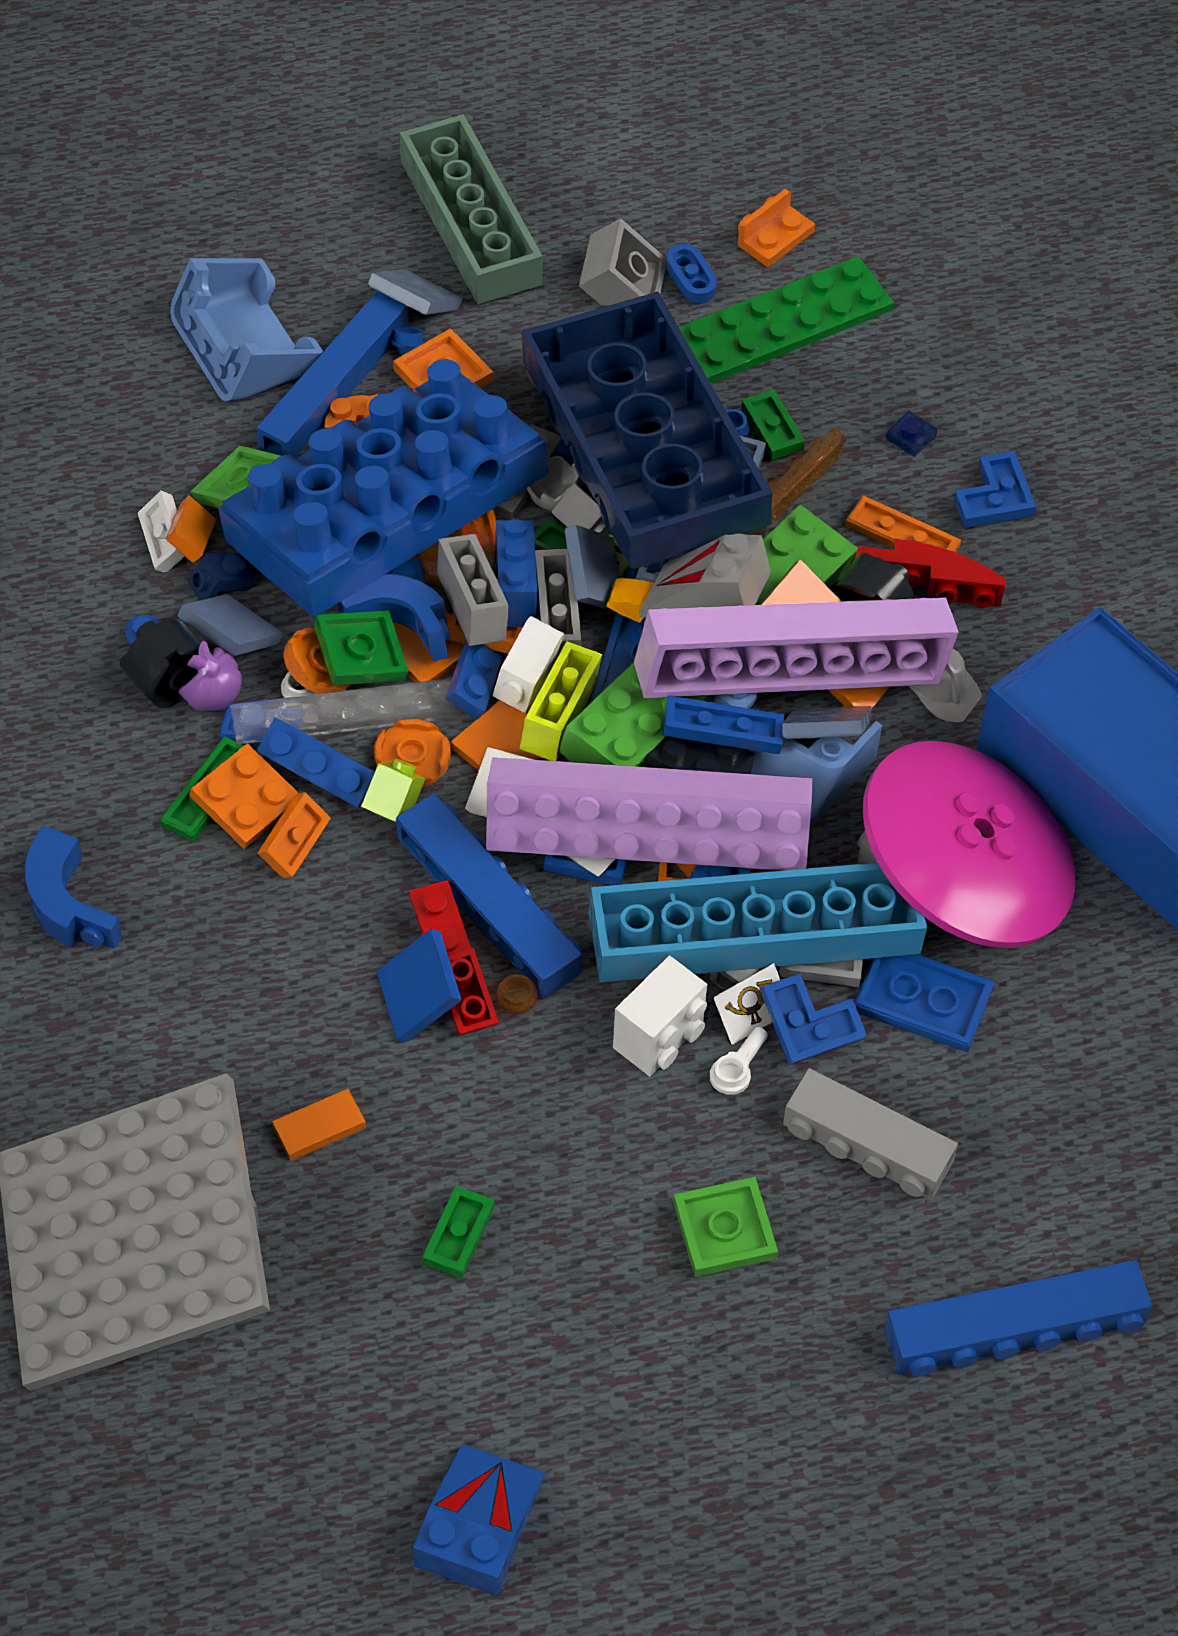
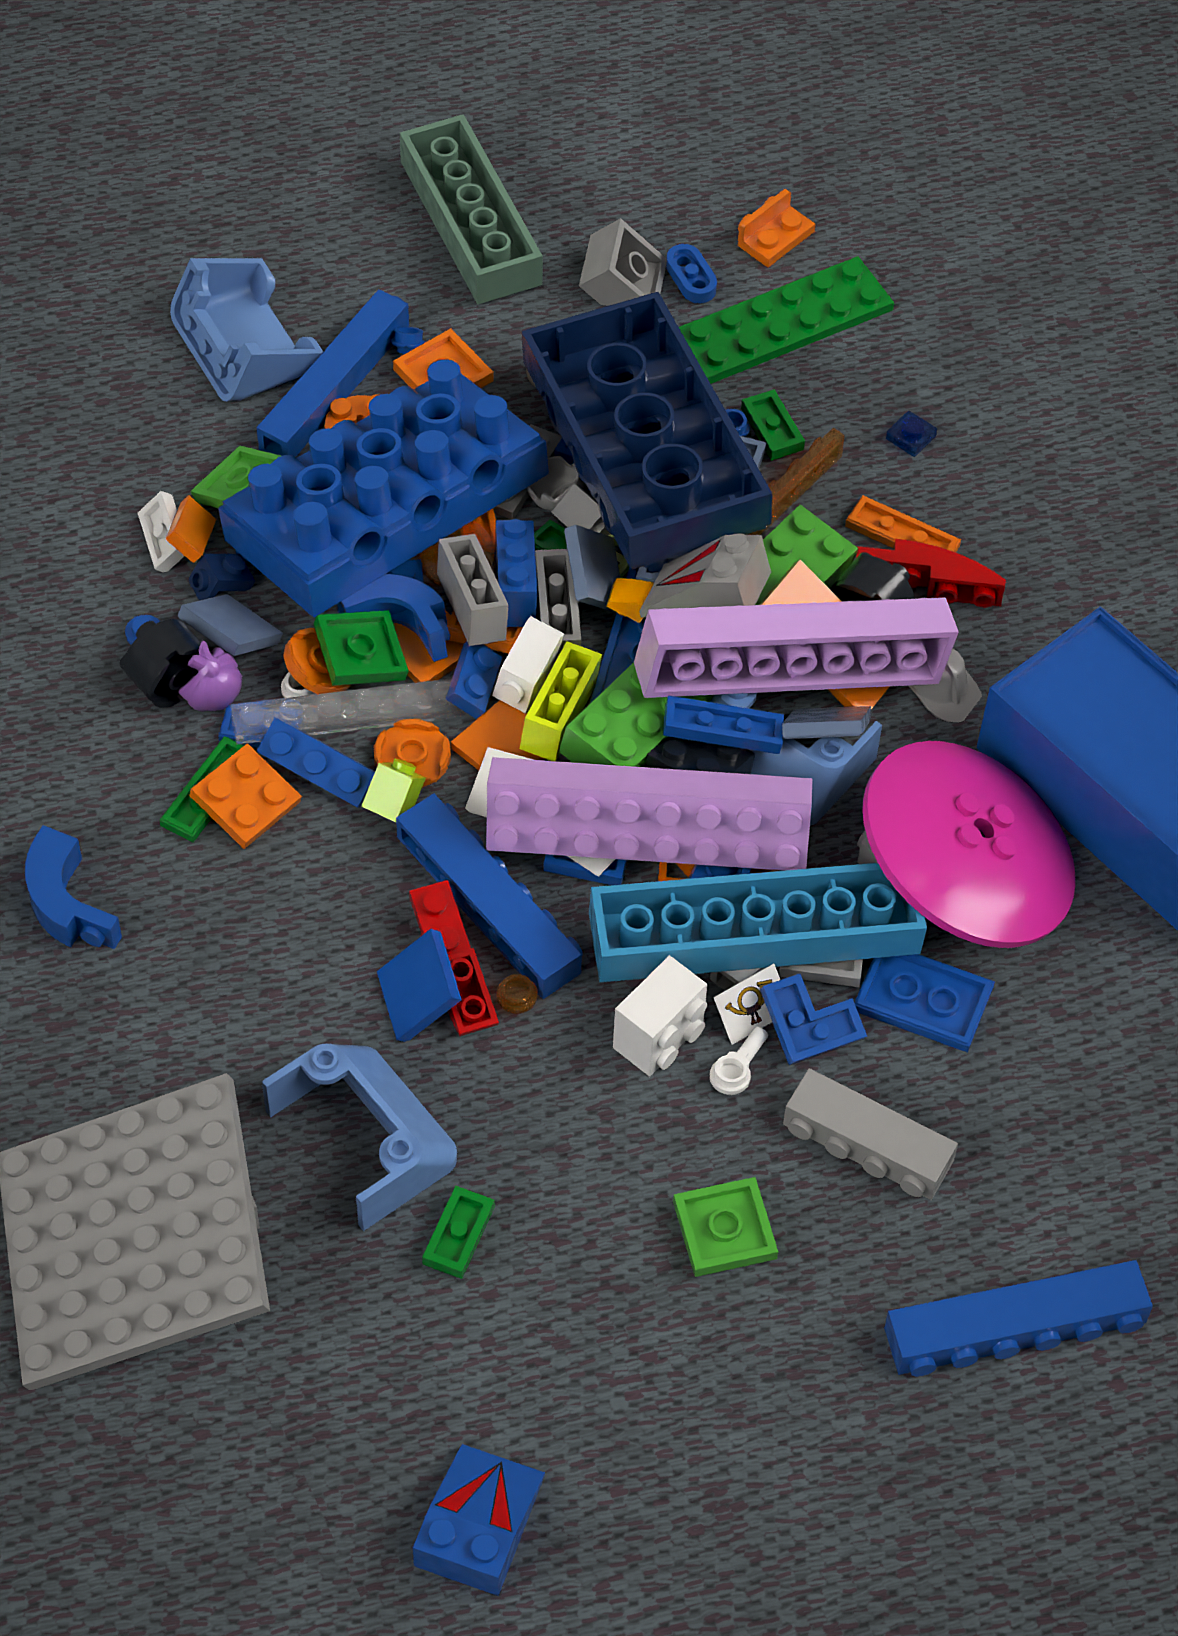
orange plate [257,792,331,879] -> none
orange tile [272,1089,366,1161] -> none
sand blue tile [368,269,463,315] -> none
blue plate [954,451,1036,528] -> none
none -> medium blue windscreen [262,1044,457,1231]

